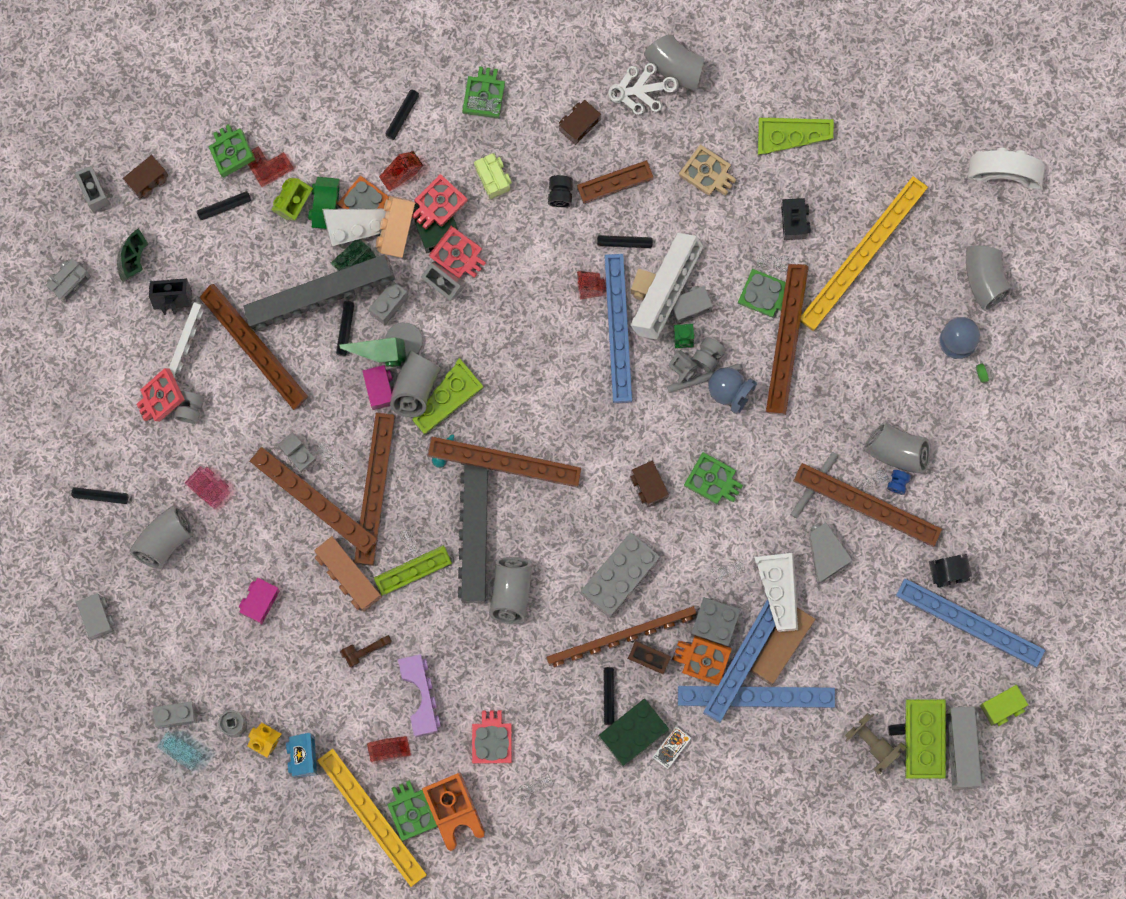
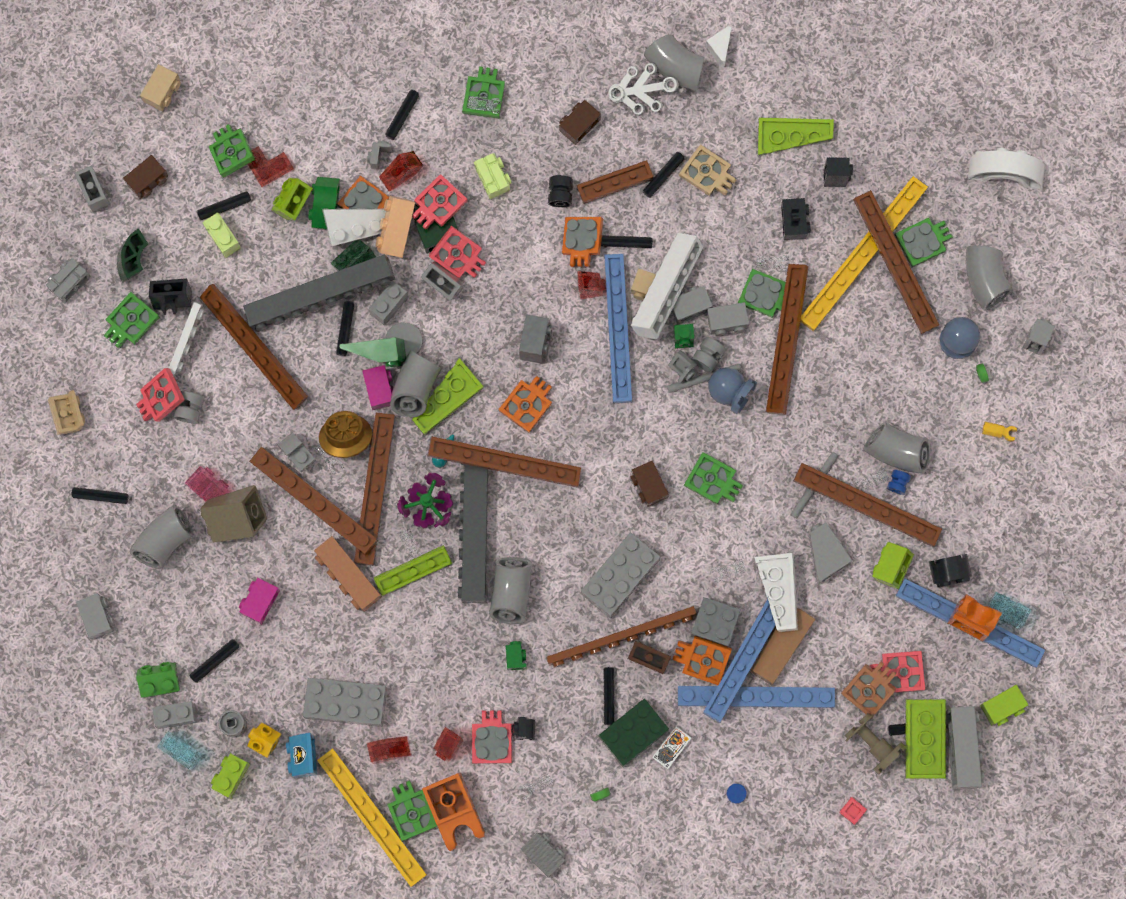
reddish brown brick [339,635,392,668] -> none
lavender arch [398,654,441,738] -> none
none -> tan bracket [48,390,85,435]
none -> bright green piece [104,292,160,348]
none -> bright green bracket [136,662,180,698]
none -> tan brick [140,64,181,111]
none -> black axle [189,639,239,683]
none -> dark tan slope [200,485,267,543]
none -> yellowish green brick [203,213,241,258]
none -> lime brick [211,753,250,799]
none -> light grey brick [303,678,387,727]
none -> pearl gold wheel [319,411,372,458]
none -> light grey bracket [367,141,393,170]
none -> magenta plant [397,473,453,528]
none -> clear red slope [433,727,463,761]
none -> orange piece [498,376,552,433]
none -> green brick [505,641,527,671]
none -> black plate [512,717,535,740]
none -> flat silver brick [519,314,552,364]
none -> light grey brick [521,832,565,878]
none -> piece [562,217,603,267]
none -> bright green tile [590,787,611,802]
none -> black axle [643,152,684,198]
none -> white slope [706,26,732,67]
none -> light grey brick [707,302,749,336]
none -> blue tile [726,784,747,804]
none -> black brick [823,157,853,187]
none -> coral tile [839,797,867,825]
none -> nougat piece [841,661,896,719]
none -> dark orange plate [853,190,939,334]
none -> coral piece [869,651,925,693]
none -> lime brick [872,542,914,590]
none -> piece [895,218,953,267]
none -> orange brick [948,594,1002,641]
none -> yellow bar [982,421,1017,442]
none -> clear light blue brick [987,592,1032,630]
none -> light grey brick [1023,318,1055,355]

